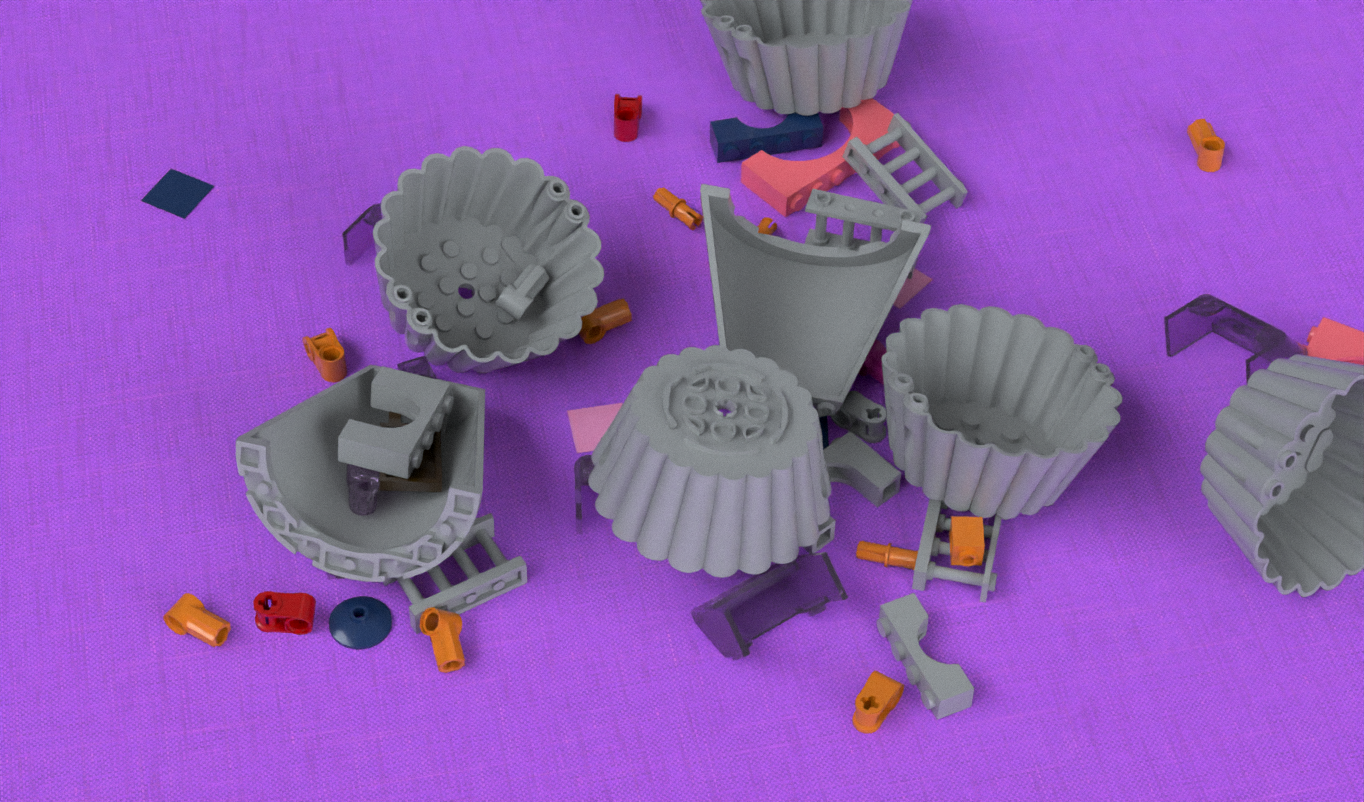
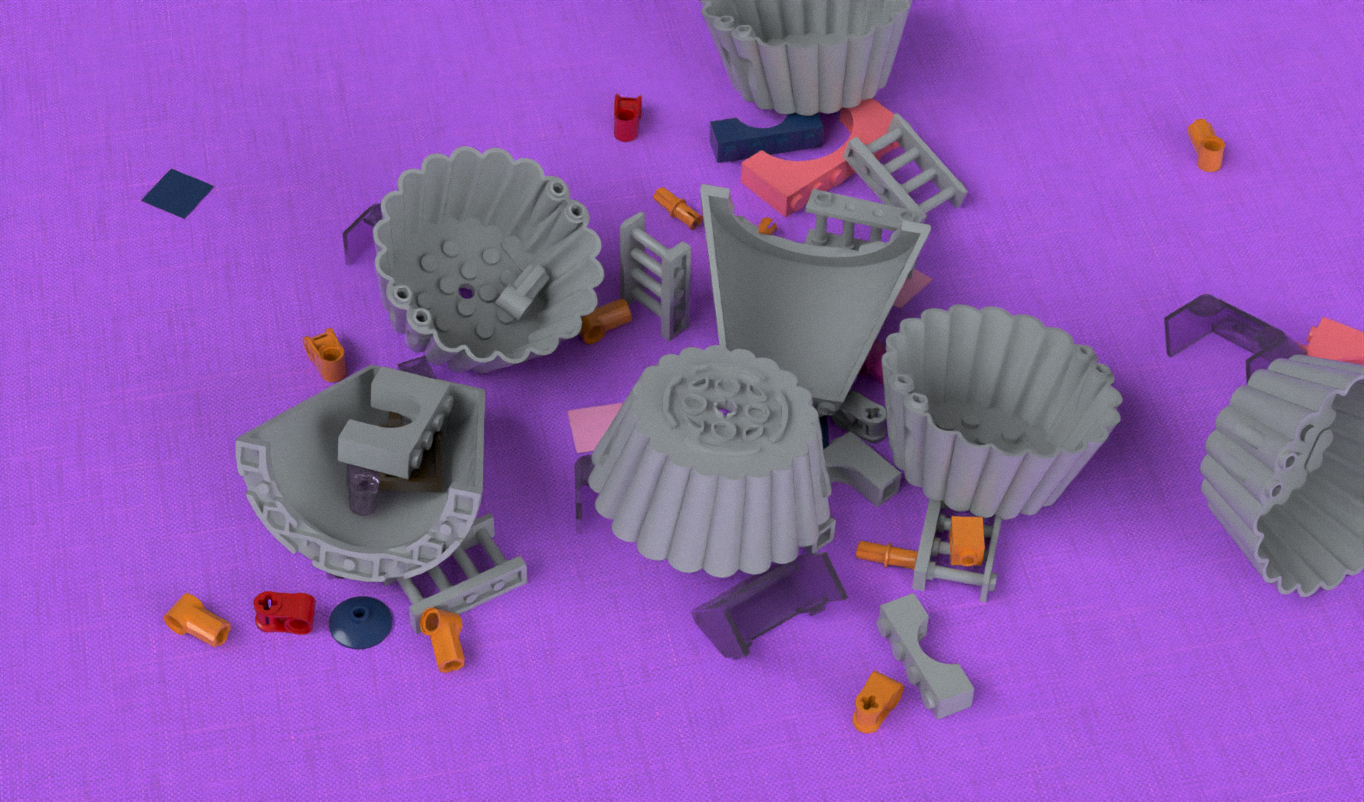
none -> light grey fence [620,211,691,341]

